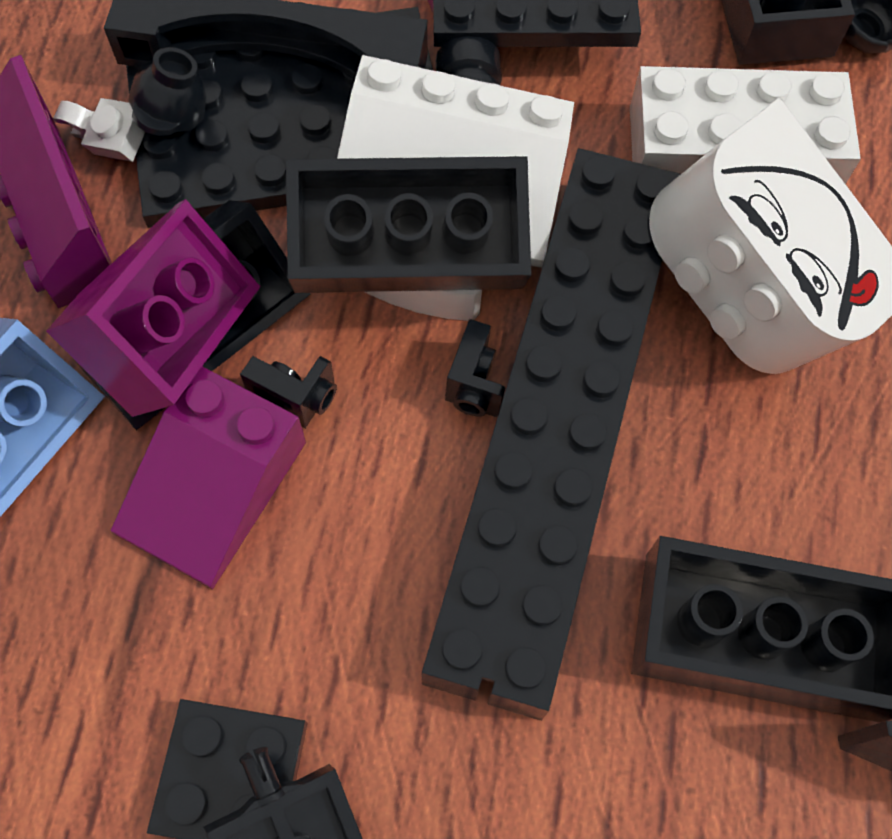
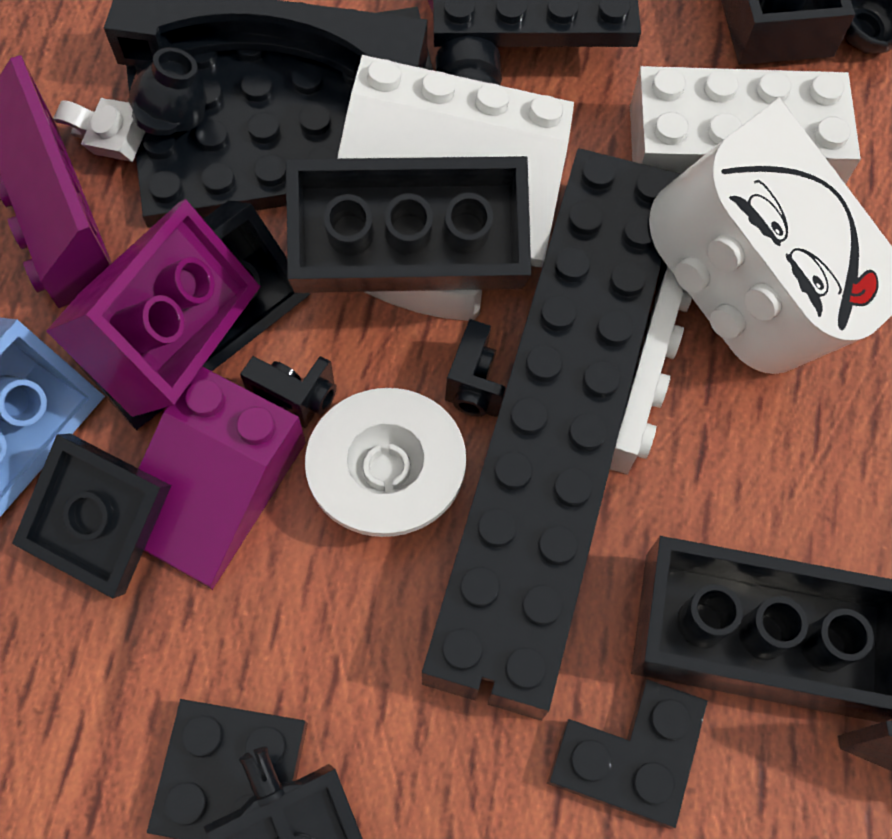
none -> black plate [12,433,171,598]
none -> white hat [305,388,466,537]
none -> black plate [547,679,708,829]
none -> white plate [610,263,692,475]

